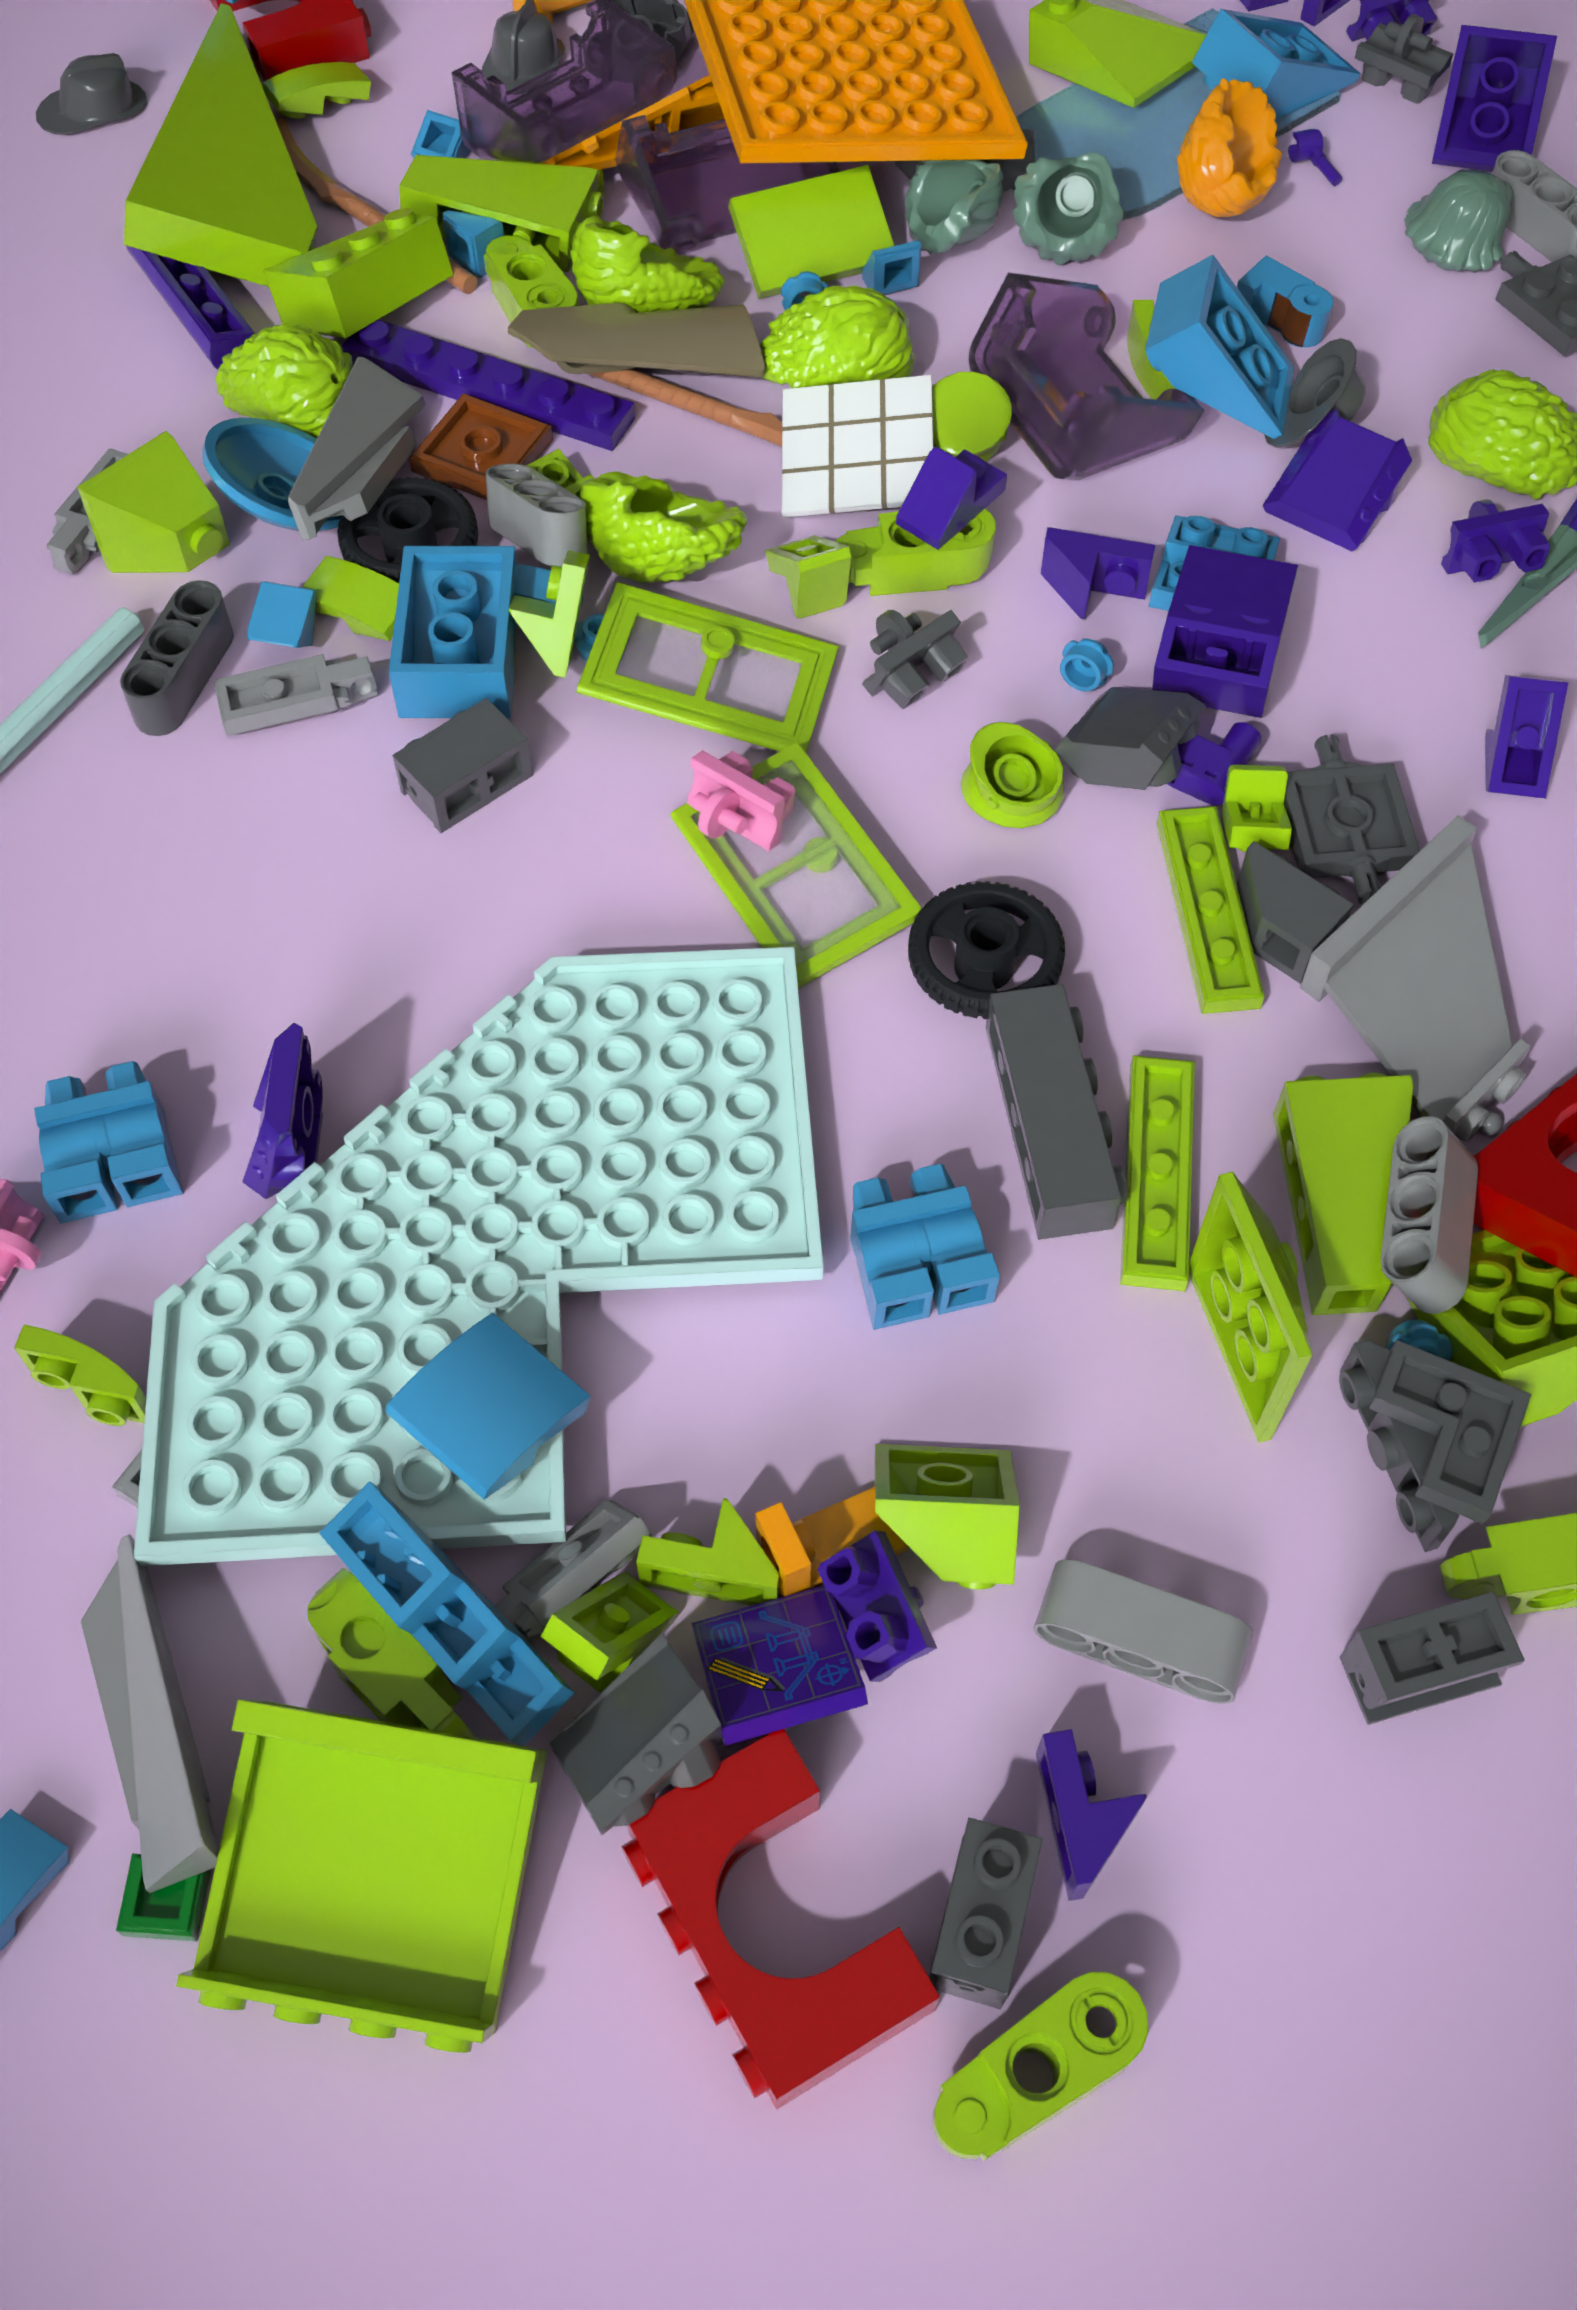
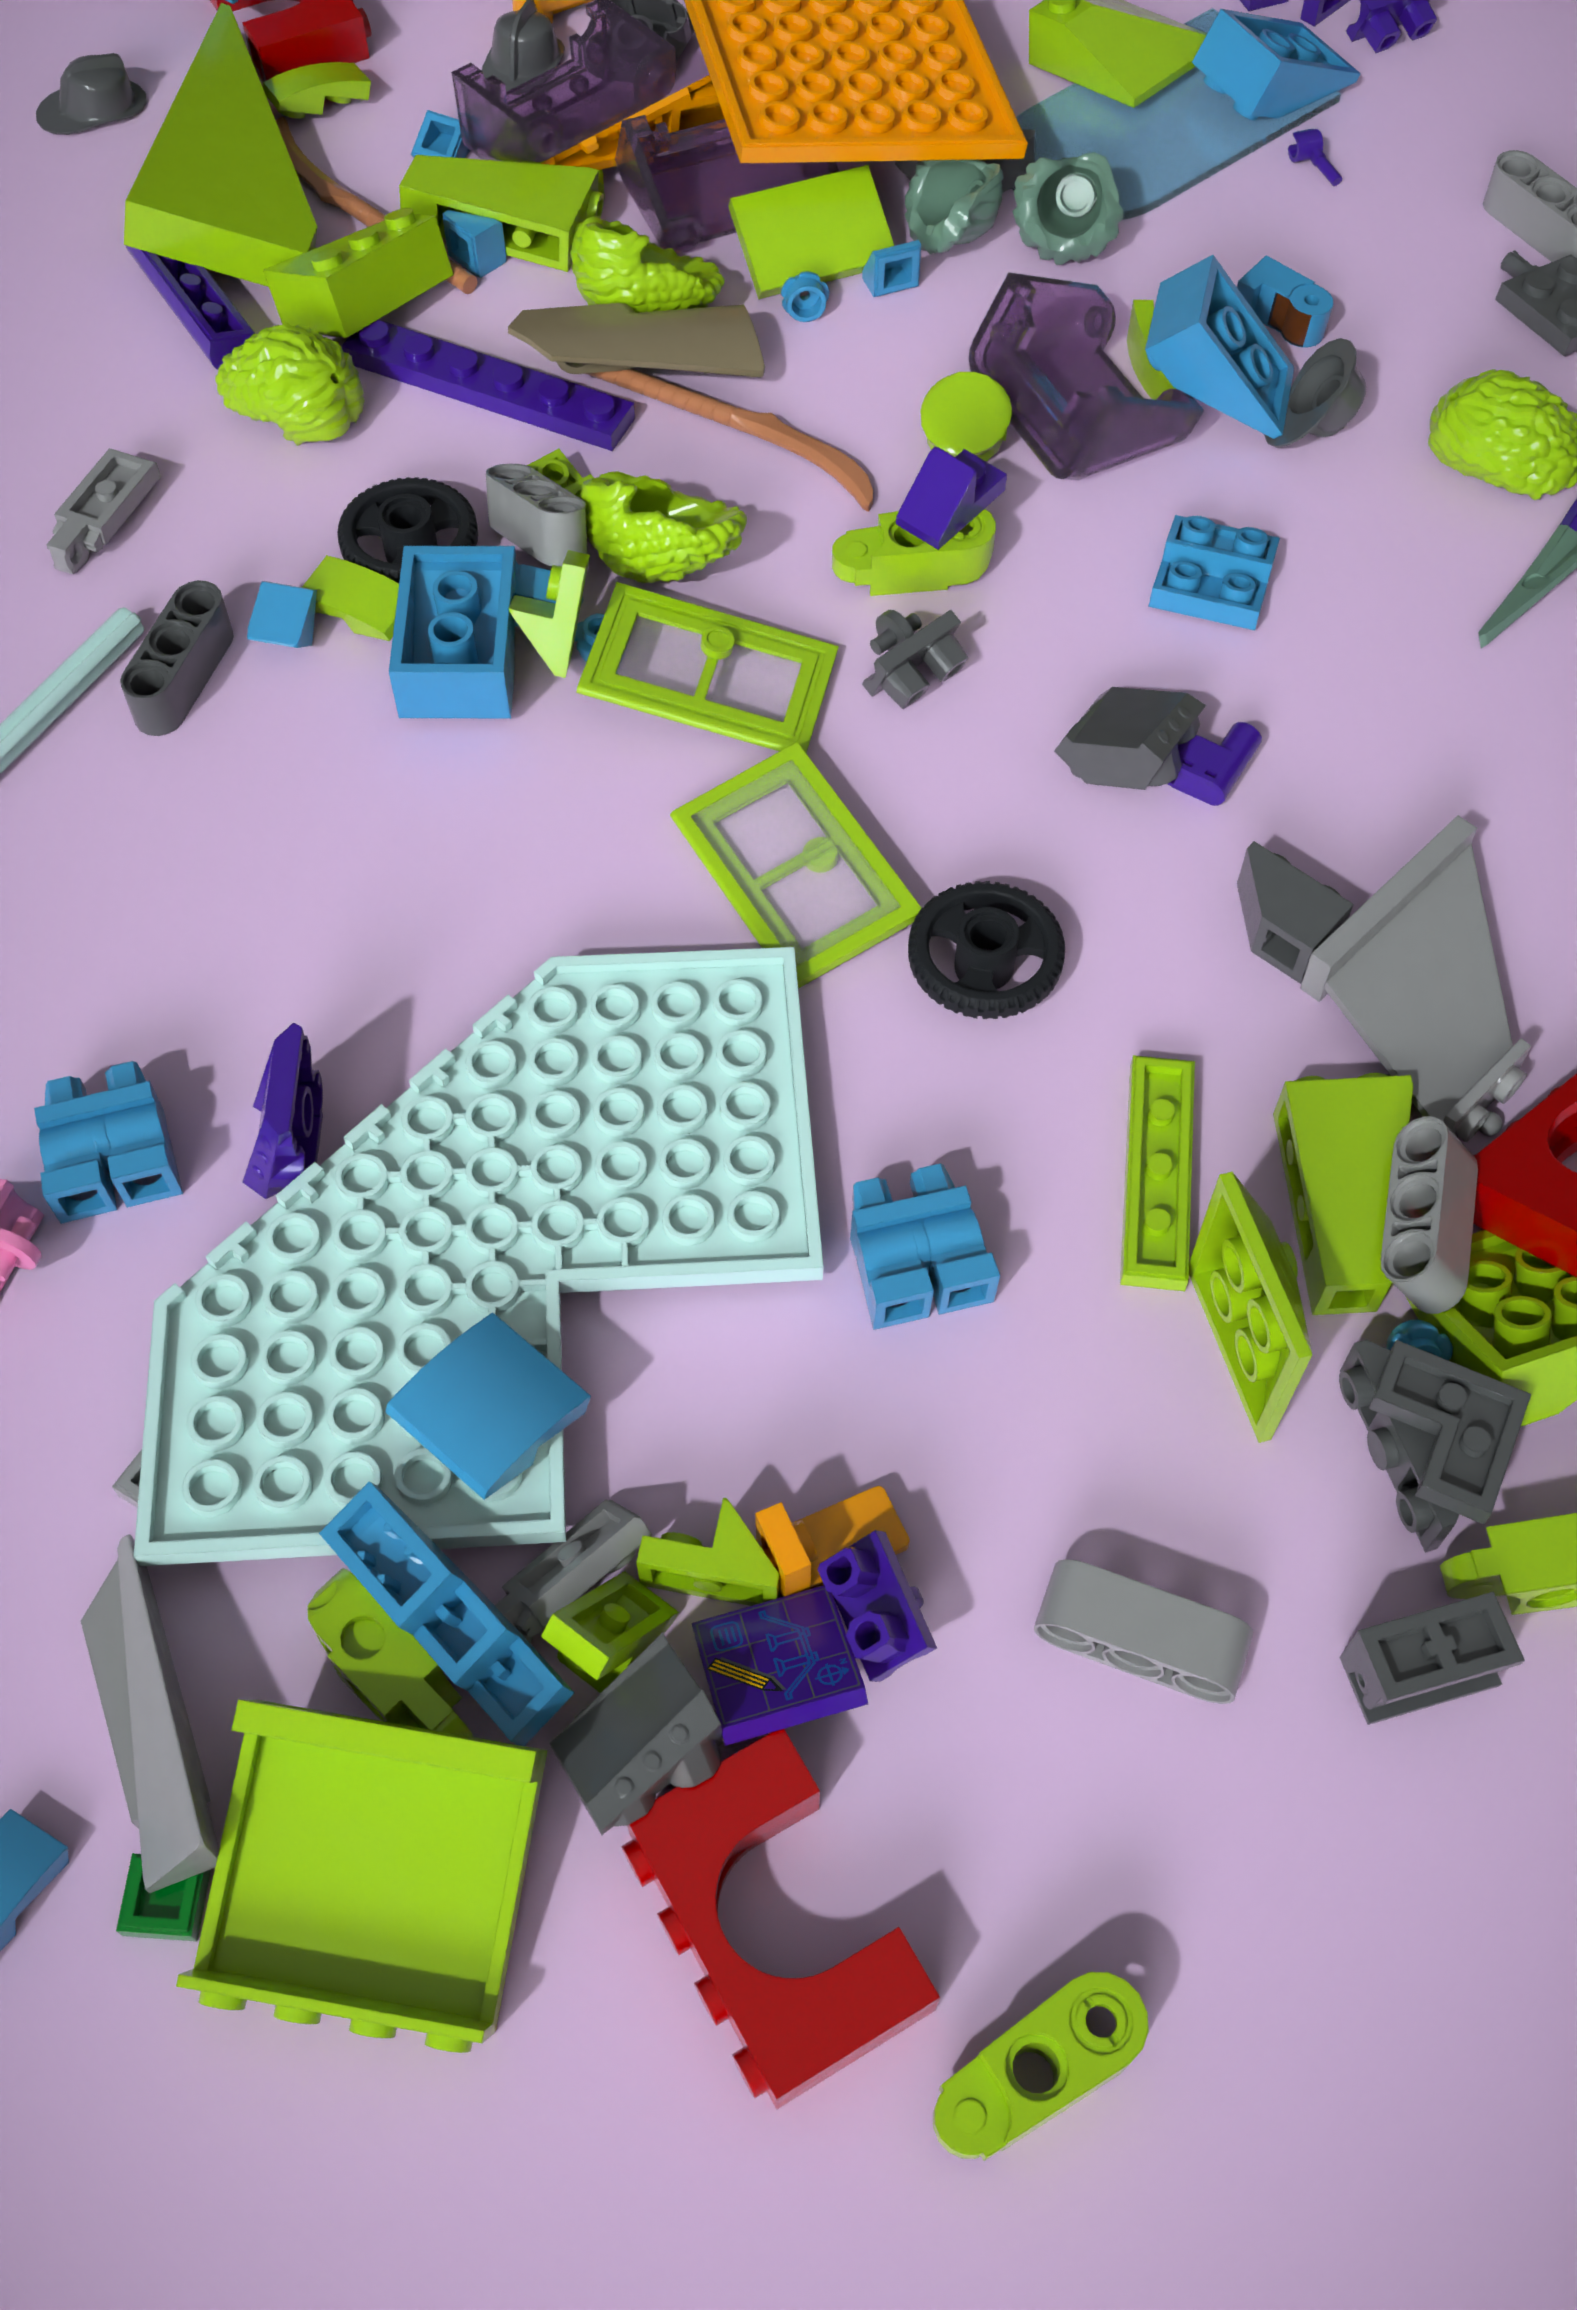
lime slope [14,1324,146,1426] -> none
lime slope [77,431,230,573] -> none
dark azure dish [202,418,343,532] -> none
light grey hinge [214,654,378,736] -> none
light grey wedge [288,357,426,541] -> none
dark grey hinge [392,698,533,833] -> none
dark orange tile [409,393,553,500] -> none
lime piece [483,235,579,348] -> none
bright pink hips [688,750,795,851] -> none
lime hair [760,285,915,388] -> none
lime slope [765,535,851,619] -> none
white piece [782,375,934,518] -> none
lime slope [875,1444,1020,1590] -> none
dark grey hinge [929,1817,1043,2010] -> none
lime piece [961,722,1064,828] -> none
dark grey brick [986,984,1127,1240] -> none
dark purple slope [1036,1729,1147,1901] -> none
dark purple slope [1040,527,1155,620] -> none
dark azure plate [1060,638,1114,691] -> none
dark purple slope [1152,545,1298,718] -> none
lime tile [1156,806,1265,1014] -> none
light orange hair [1176,78,1282,218] -> none
lime bracket [1221,765,1292,852] -> none
dark purple slope [1263,409,1412,552] -> none
dark grey plate [1284,734,1420,905] -> none
dark grey hips [1355,14,1453,104] -> none
sand green hair [1404,169,1513,272] -> none
dark purple slope [1432,25,1557,171] -> none
dark purple hips [1441,499,1550,583] -> none
dark purple slope [1485,675,1568,799] -> none

